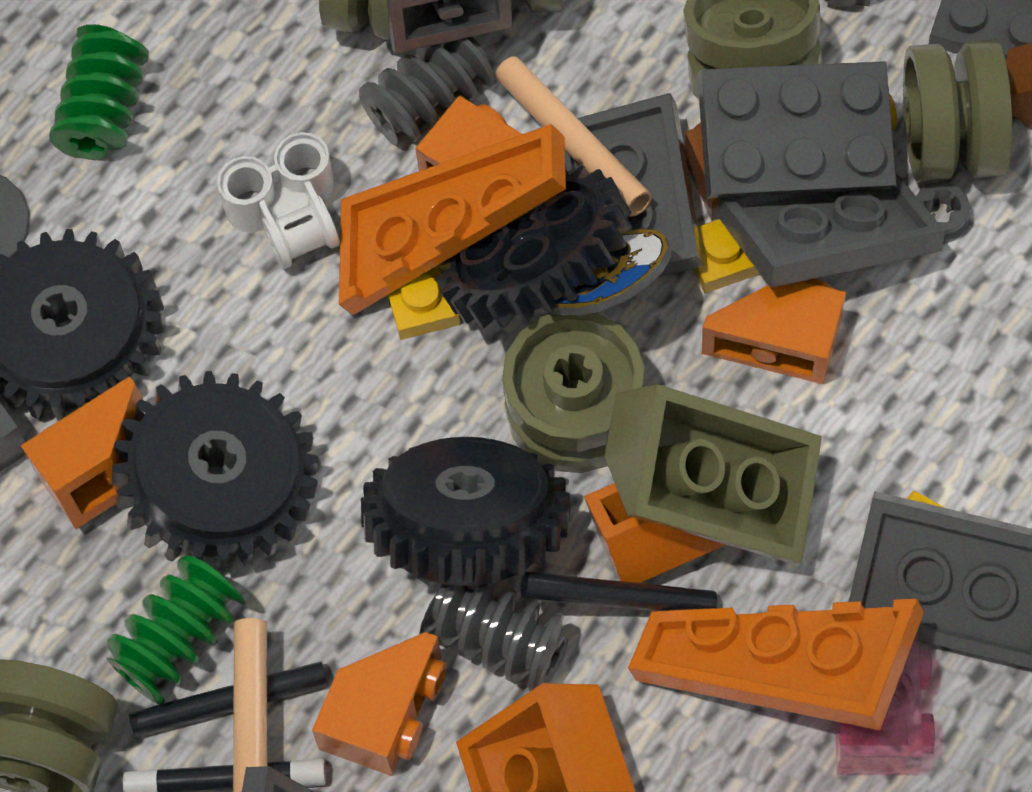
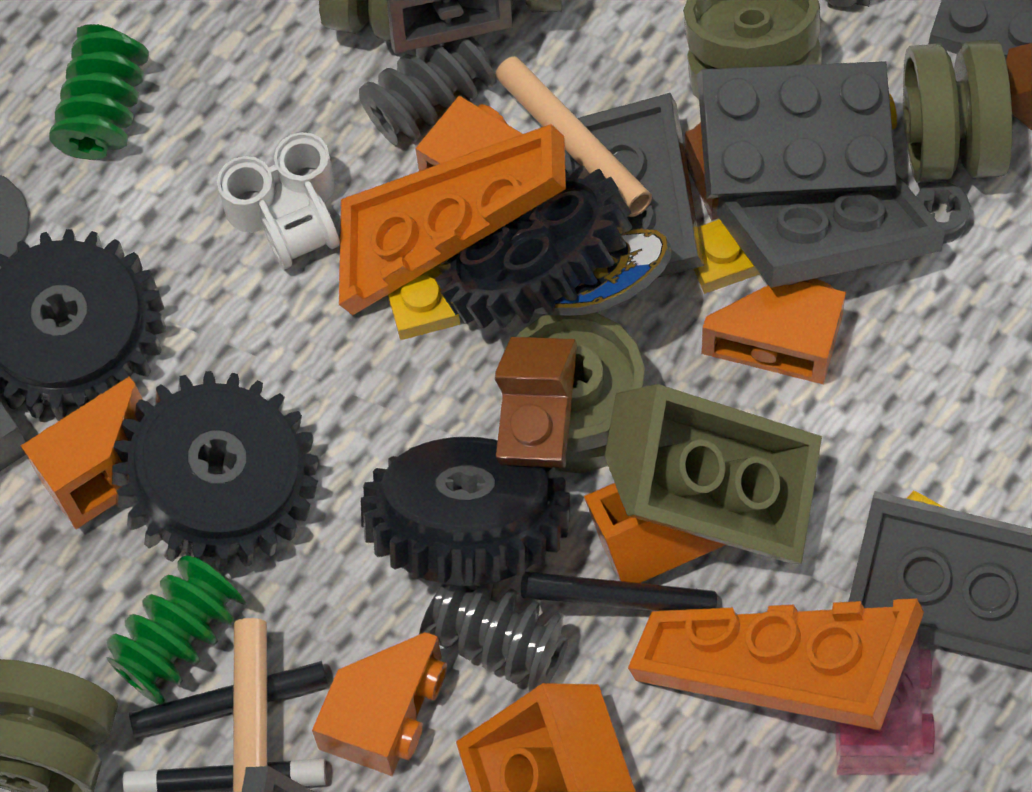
none -> dark orange slope [495,337,577,468]

